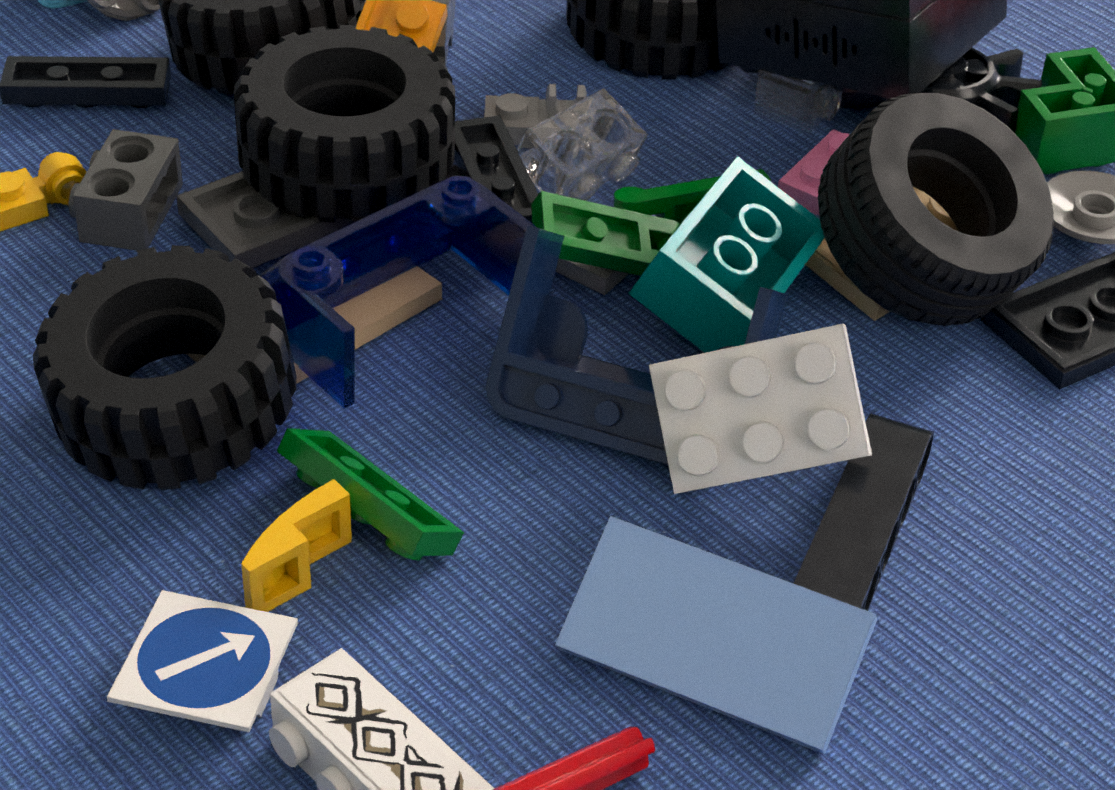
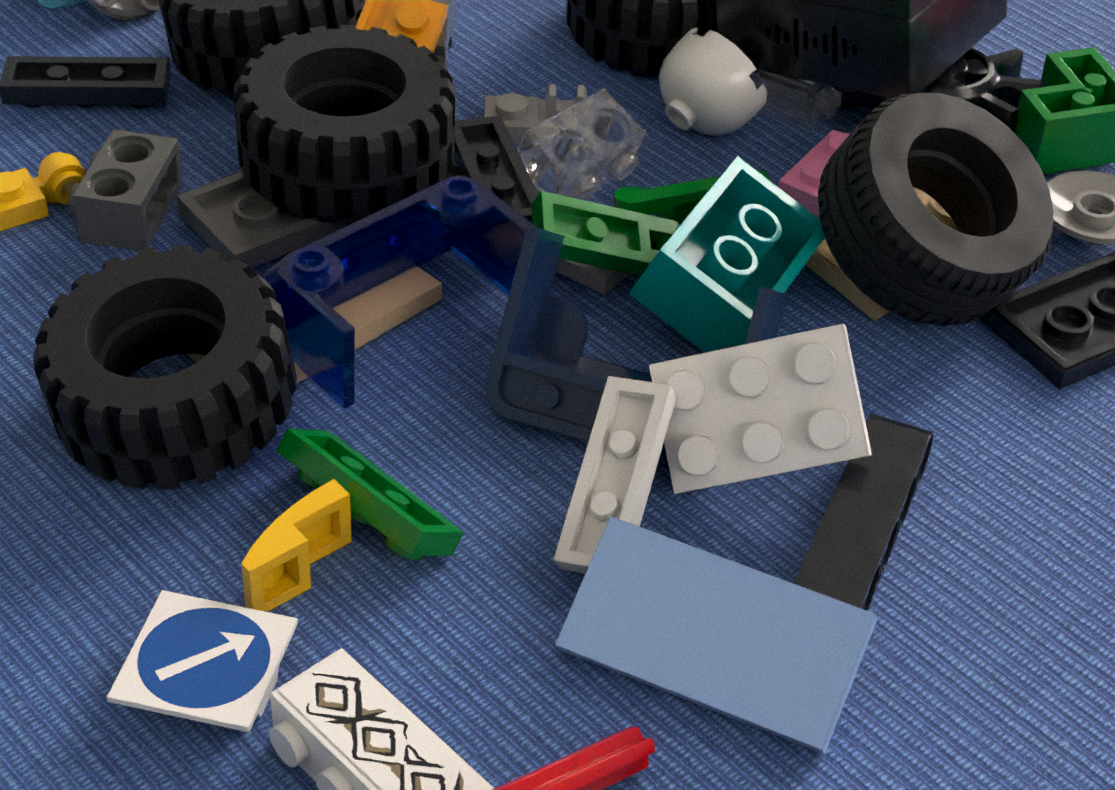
none -> white plate [553,376,677,574]
none -> white cylinder [659,28,767,136]

